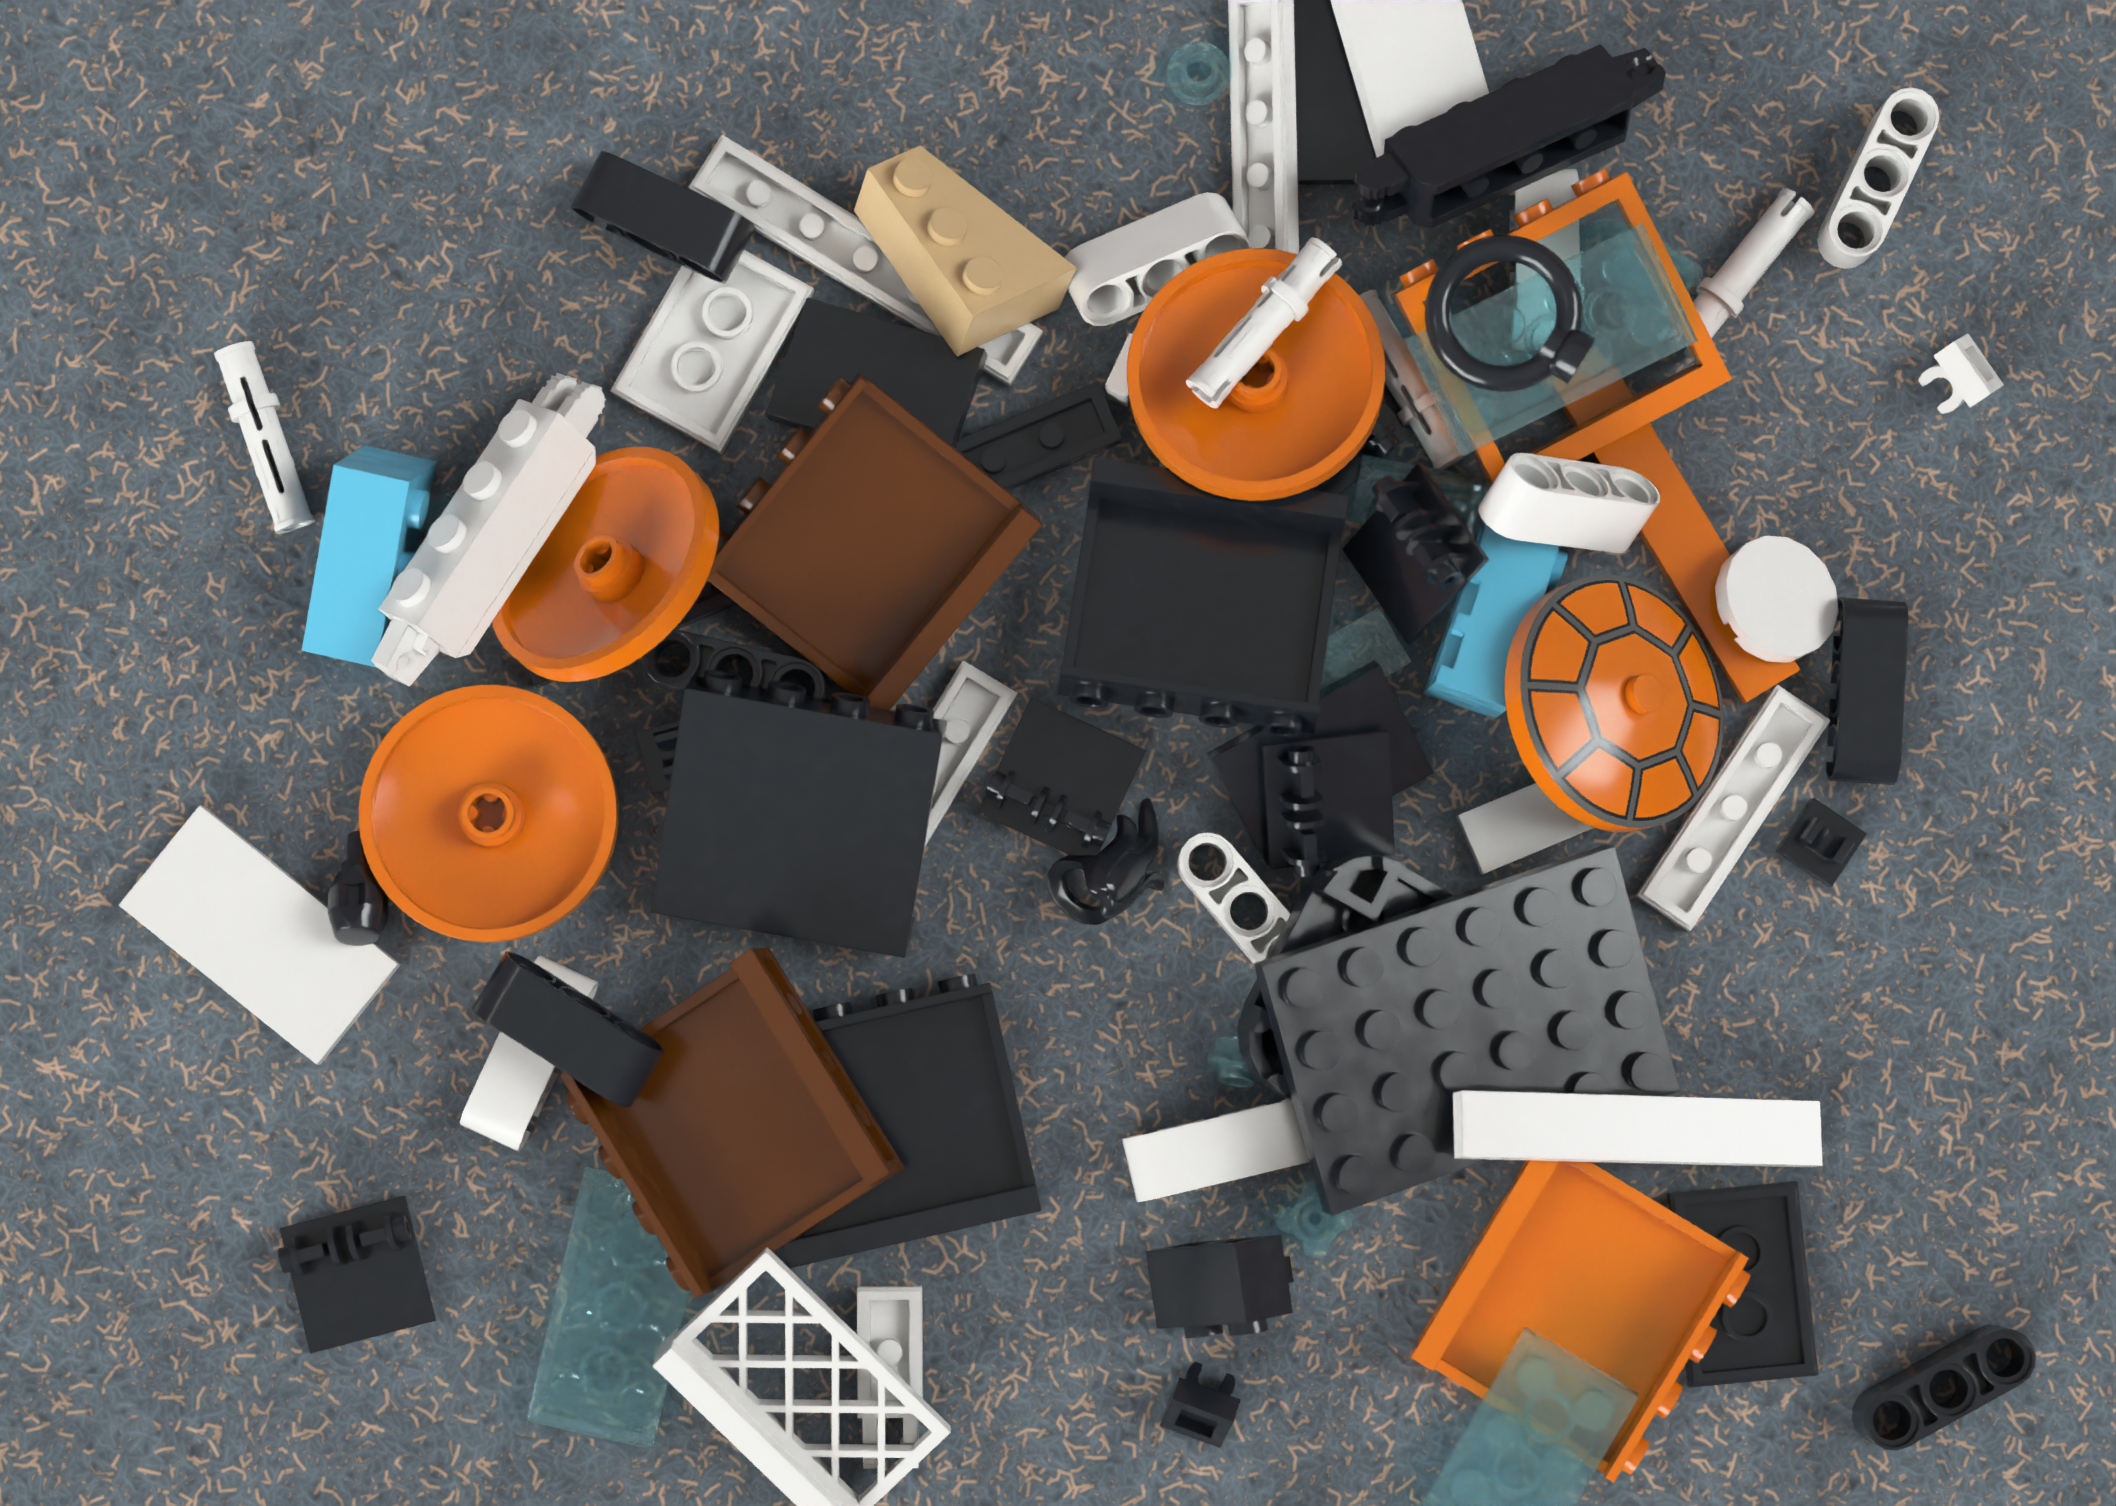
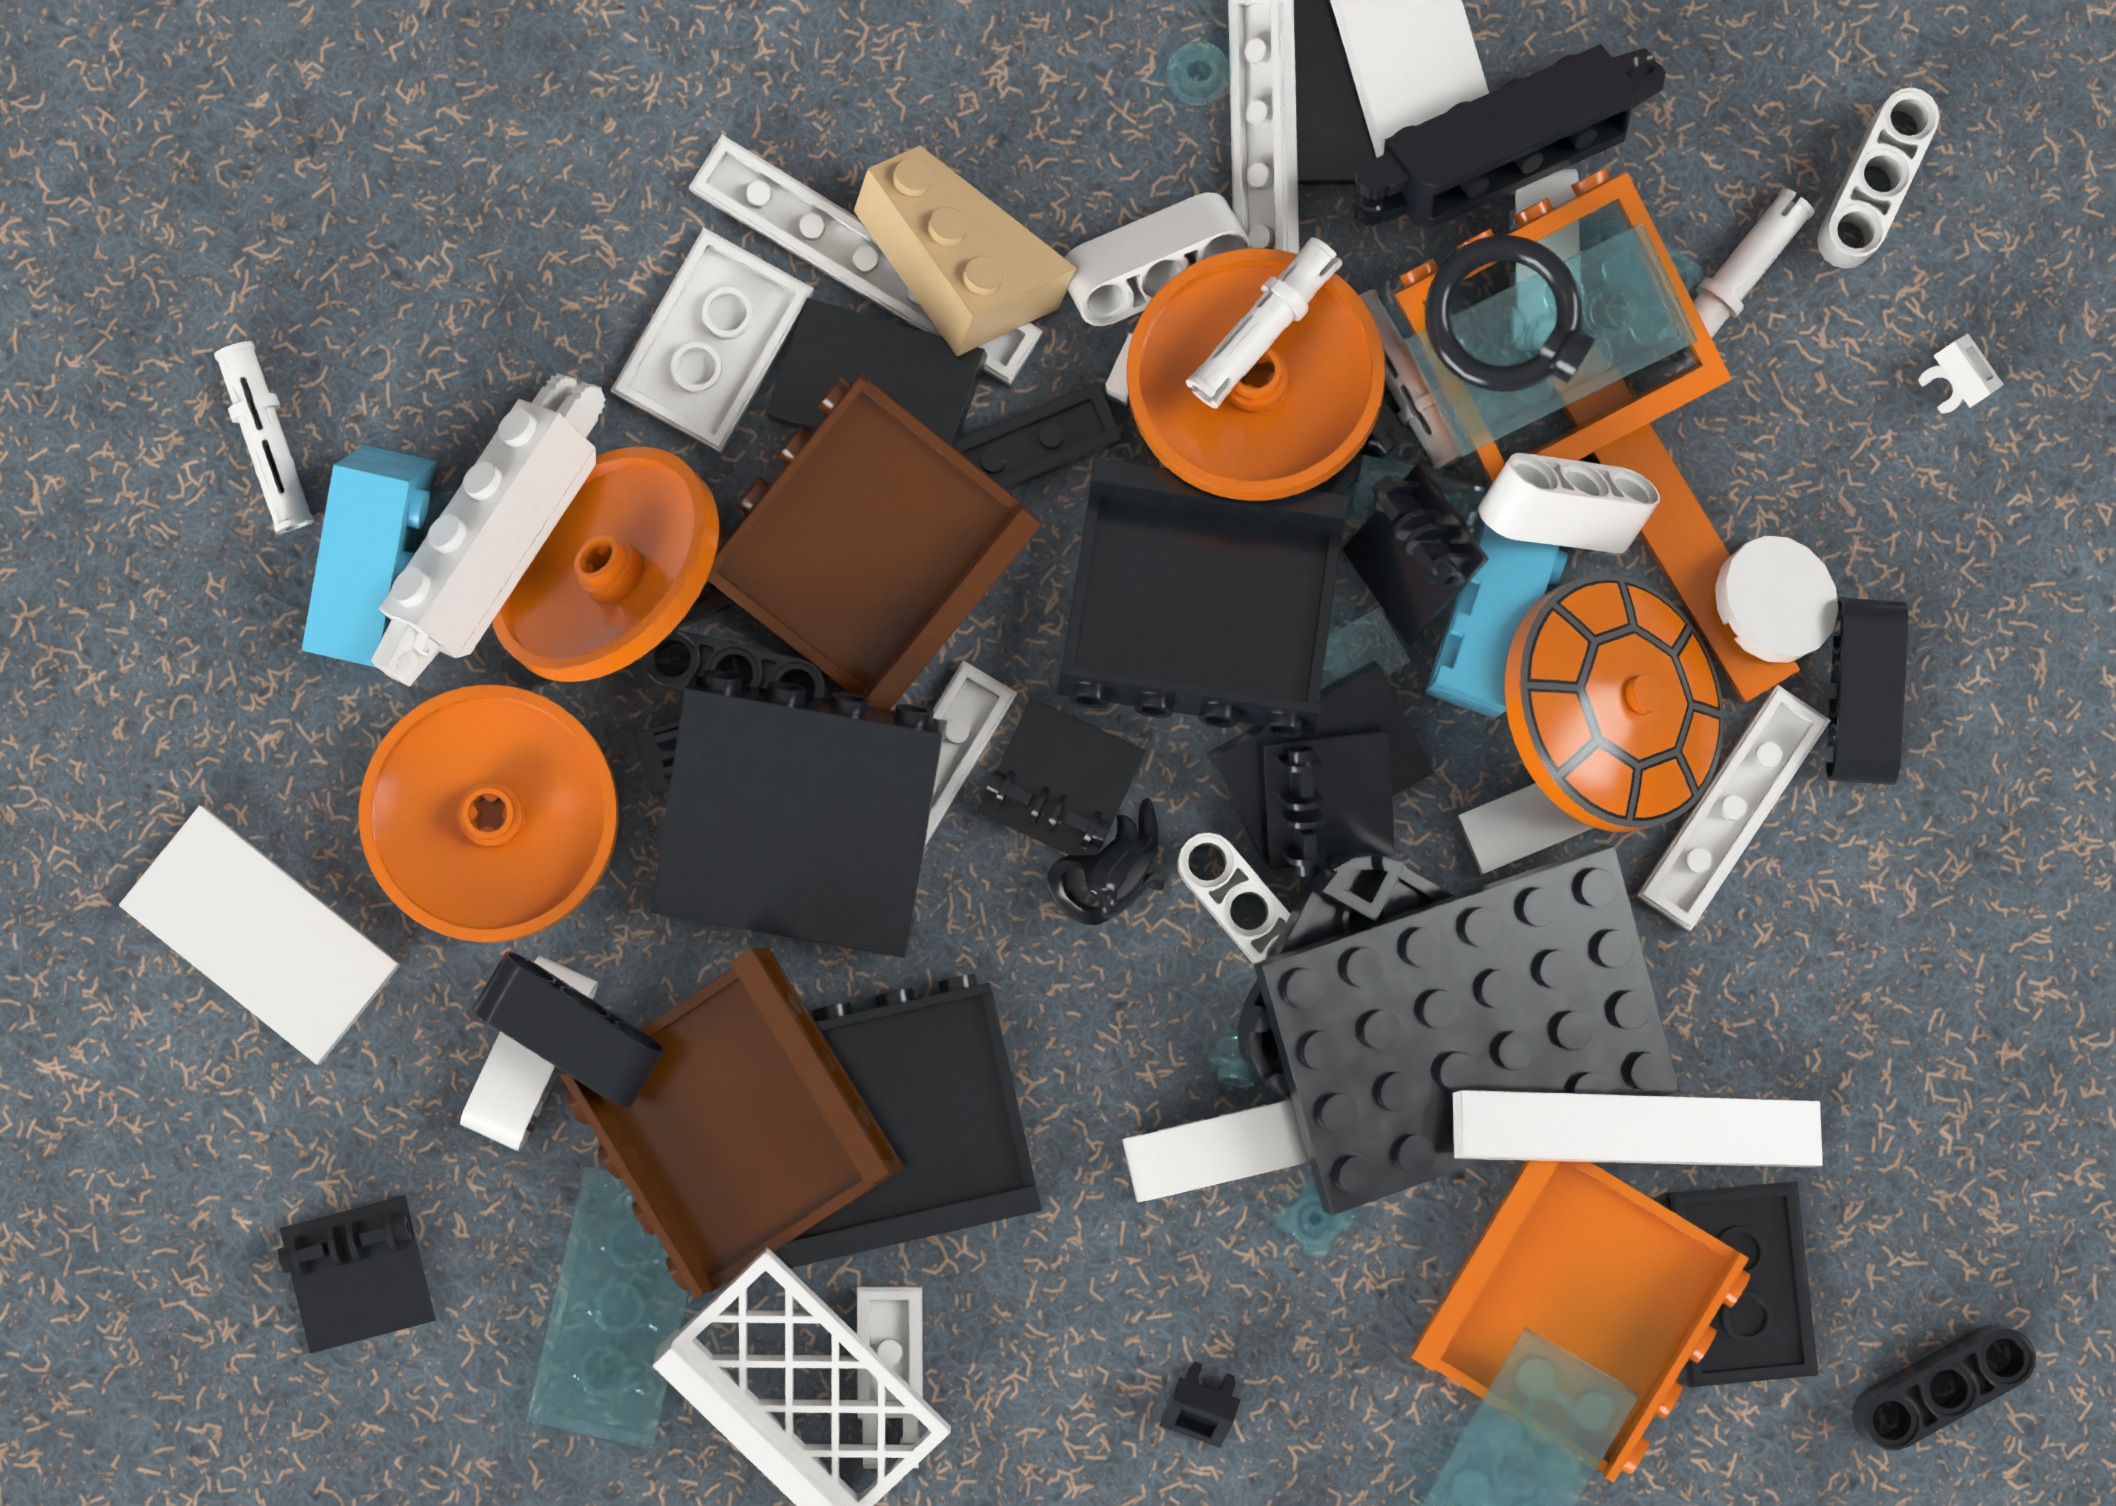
black piece [328,831,388,946] -> none
black beam [571,151,756,284] -> none
black brick [1146,1234,1294,1338] -> none
black tile [1775,798,1867,887] -> none

